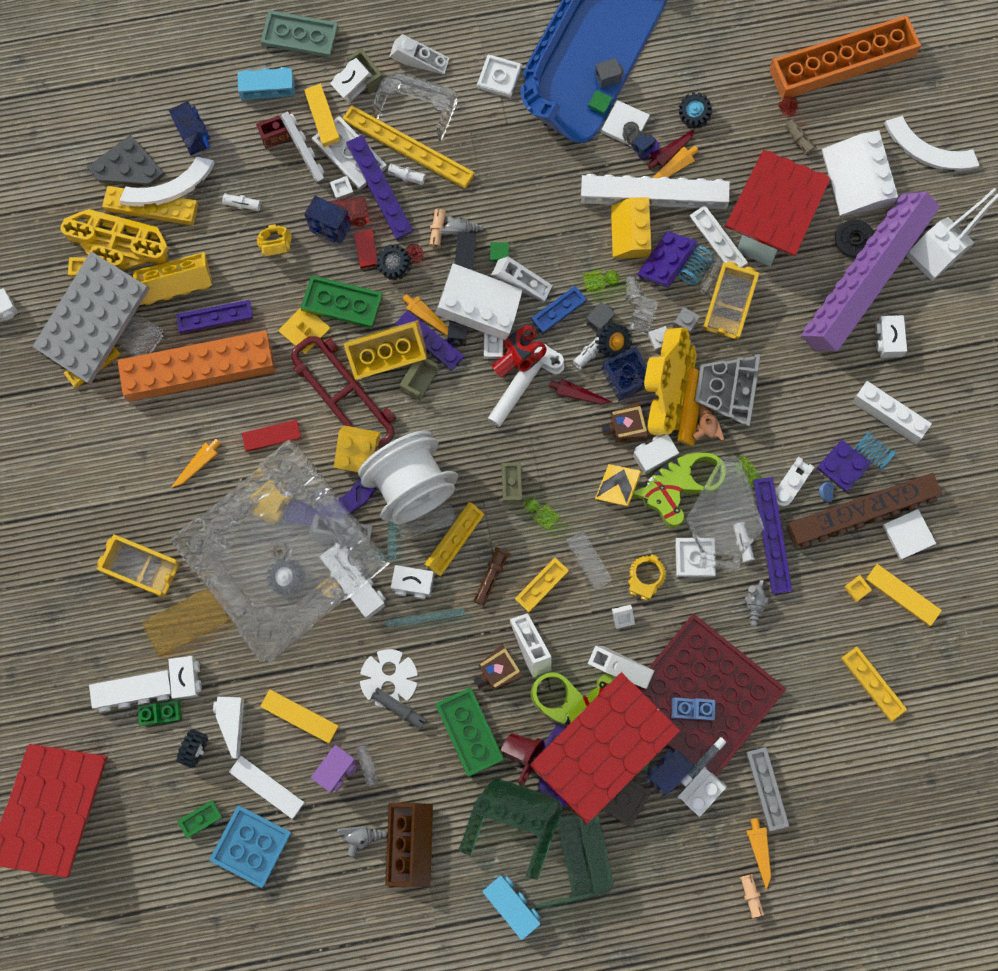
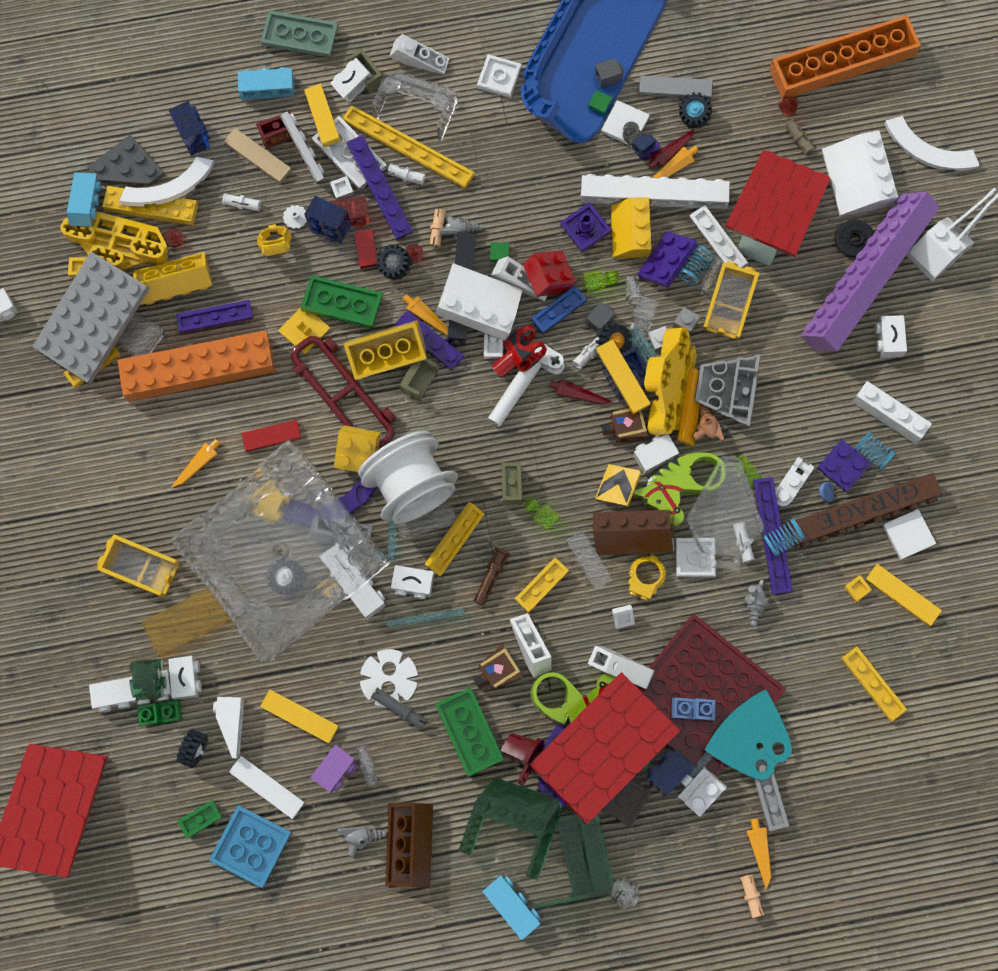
none -> medium azure brick [67,172,101,227]
none -> clear green brick [129,658,167,701]
none -> clear red tile [164,228,184,248]
none -> tan tile [224,128,292,184]
none -> white piece [283,205,308,229]
none -> red brick [523,250,577,297]
none -> dark purple plate [560,202,612,253]
none -> reddish brown slope [593,510,674,555]
none -> yellow tile [596,340,650,414]
none -> clear head [609,878,640,909]
none -> clear light blue plate [629,326,657,363]
none -> light grey tile [639,75,712,99]
none -> teal piece [705,690,792,780]
none -> medium azure piece [763,519,806,556]

